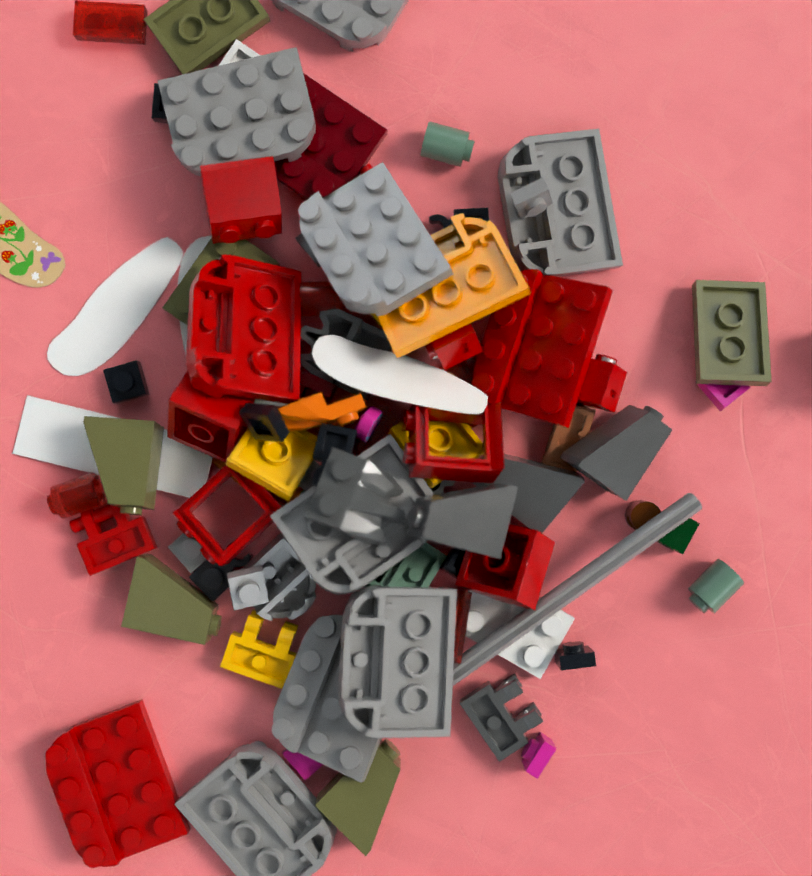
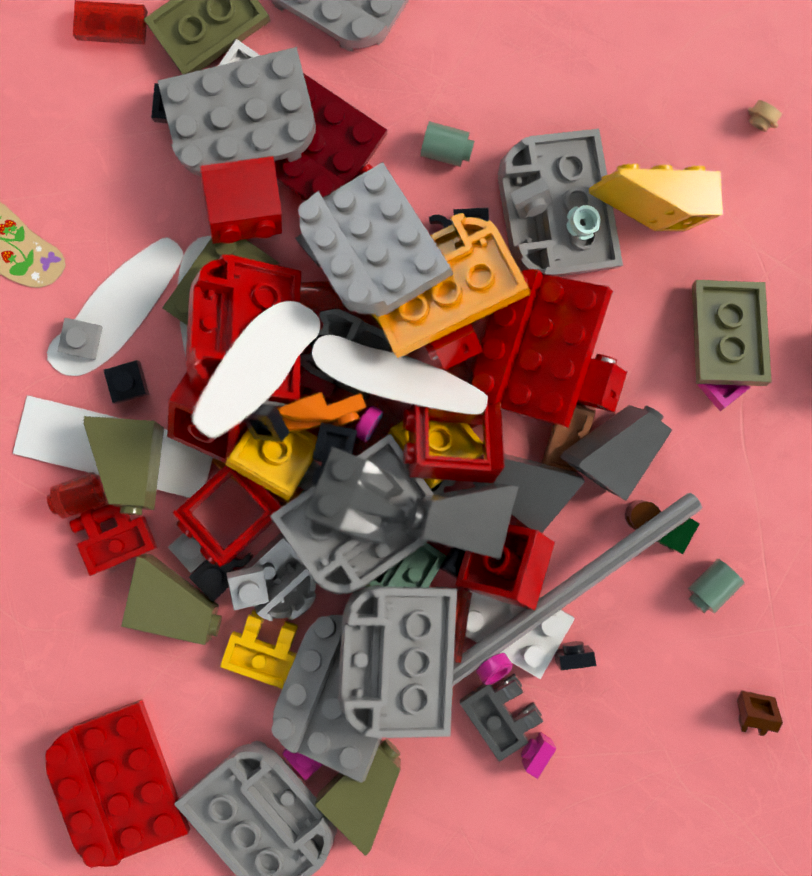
none -> light grey plate [57,318,103,360]
none -> white sticker [193,301,320,438]
none -> dark pink tile [476,653,513,685]
none -> light aqua plate [566,205,601,240]
none -> yellow slope [589,164,723,231]
none -> reddish brown tile [737,690,783,736]
none -> tan plate [748,100,782,132]

